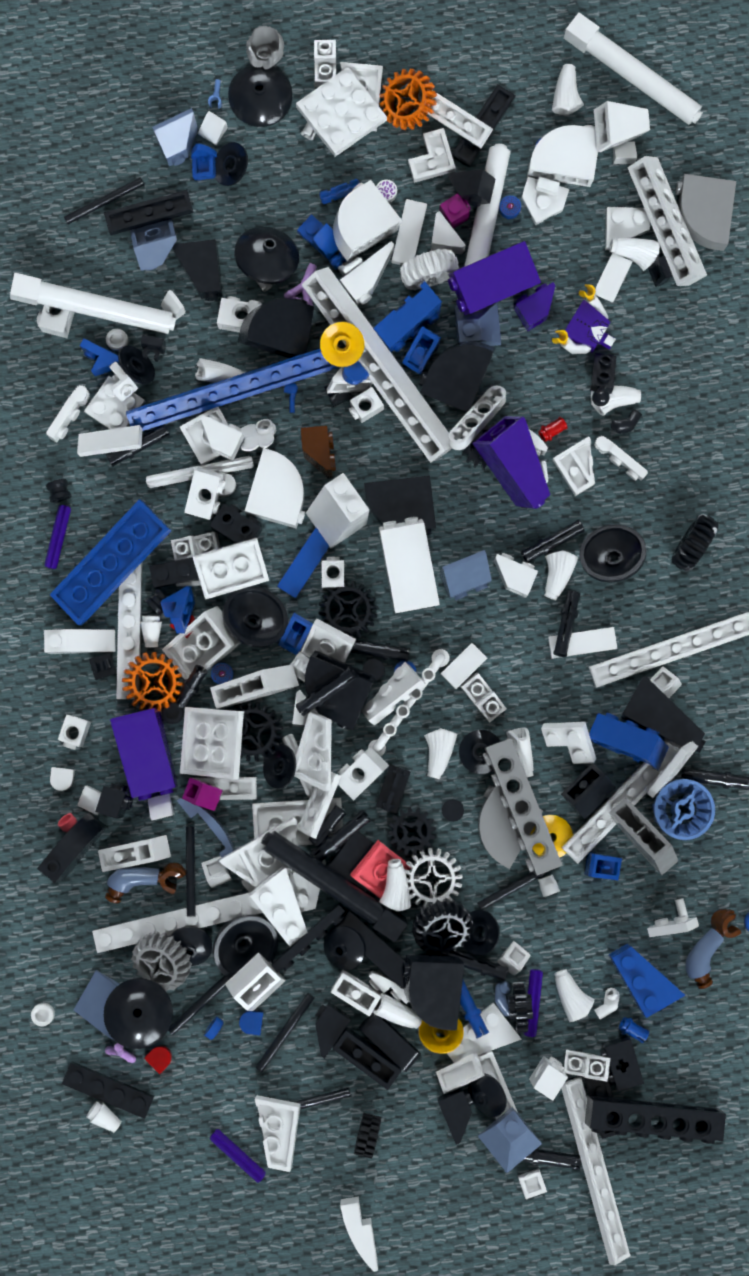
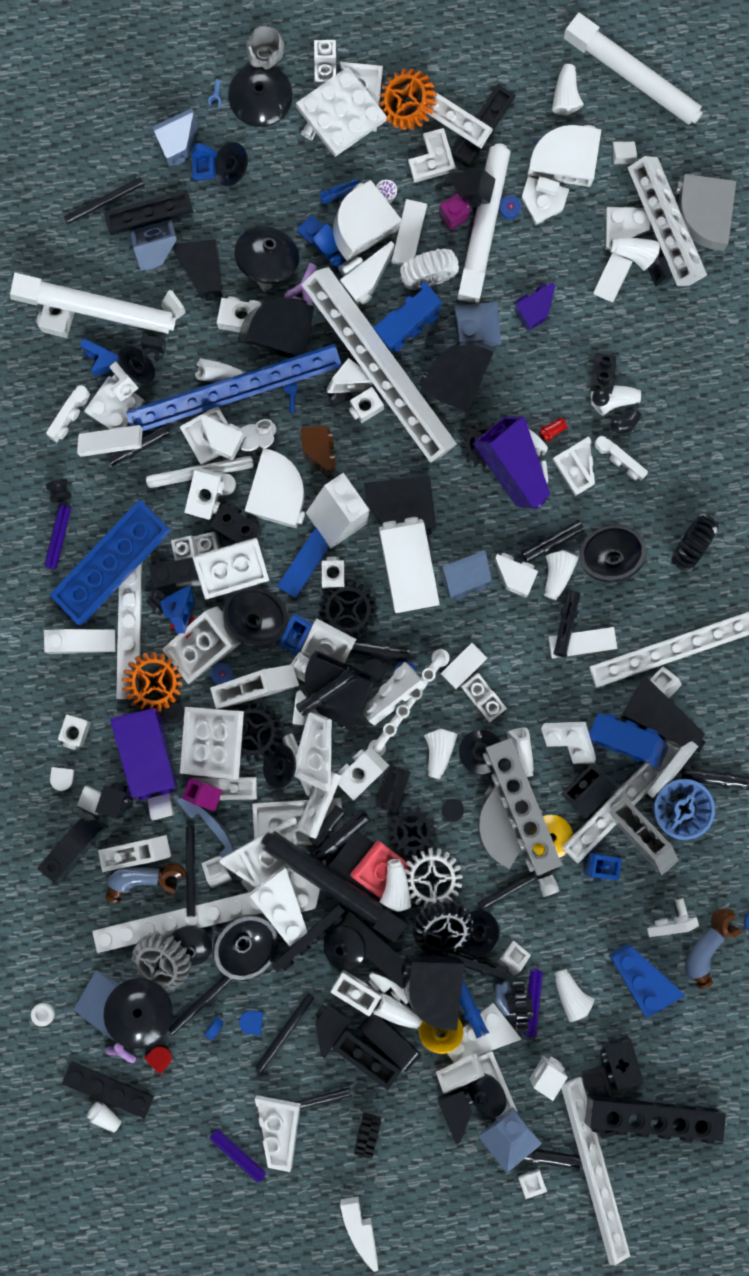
coral hinge [58,813,78,833] -> none
black tile [89,653,117,681] -> none
white tile [106,329,129,352] -> none
white cone [140,615,162,647] -> none
black pin [174,665,208,708] -> none
white slope [198,111,228,145] -> none
white slope [225,953,286,1011] -> none
yellow dish [320,322,364,367] -> none
blue tile [342,361,370,385] -> none
blue slope [402,326,441,374] -> none
white slope [431,211,466,254] -> none
dark purple slope [448,241,541,315] -> none
white beam [449,386,506,450] -> none
torso [552,284,616,354] -> none
white slope [564,1050,610,1082] -> none
white slope [594,101,650,152] -> none
white arm [594,988,620,1020] -> none
blue pin [619,1017,649,1043] -> none

